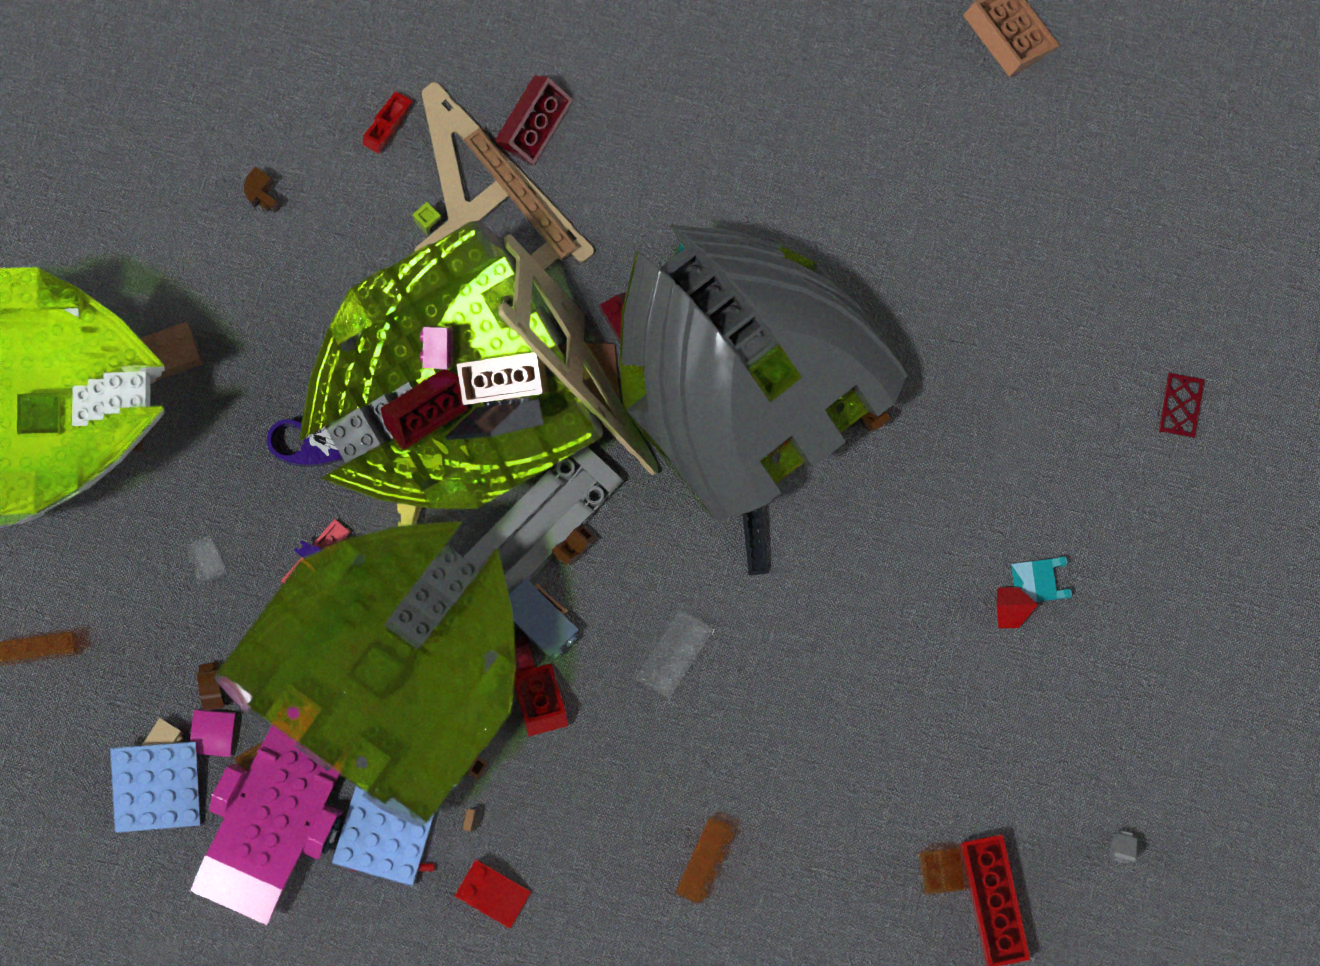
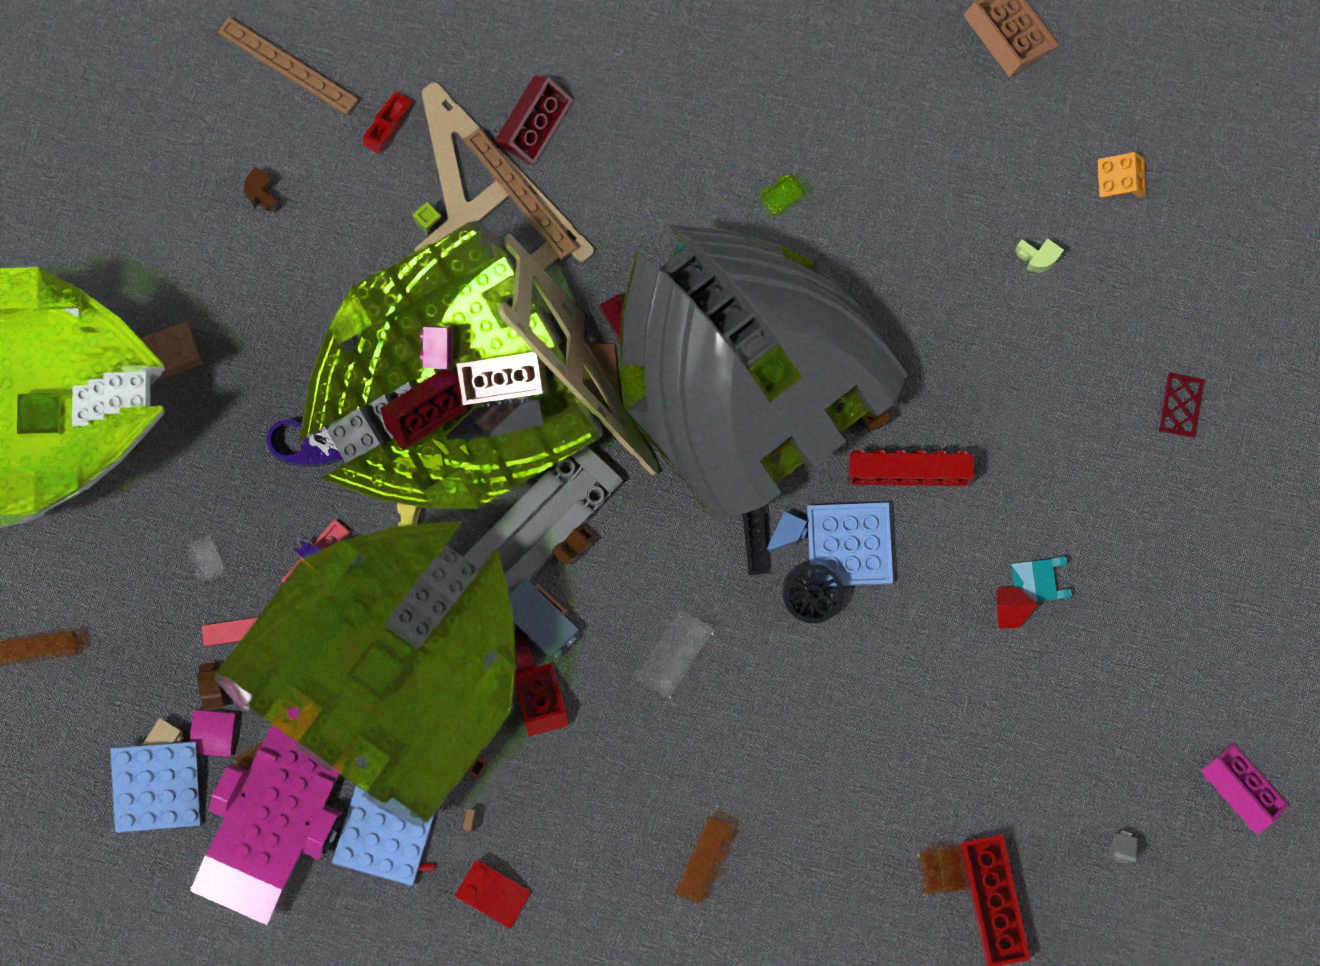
none -> coral tile [202,617,258,647]
none -> medium nougat tile [217,17,359,117]
none -> clear neon green brick [759,173,806,219]
none -> medium blue slope [767,511,808,553]
none -> black piece [782,561,844,623]
none -> light blue plate [807,503,893,587]
none -> red brick [847,450,974,486]
none -> yellowish green brick [1015,238,1064,273]
none -> light orange bracket [1098,152,1146,198]
none -> dark pink slope [1201,742,1289,835]

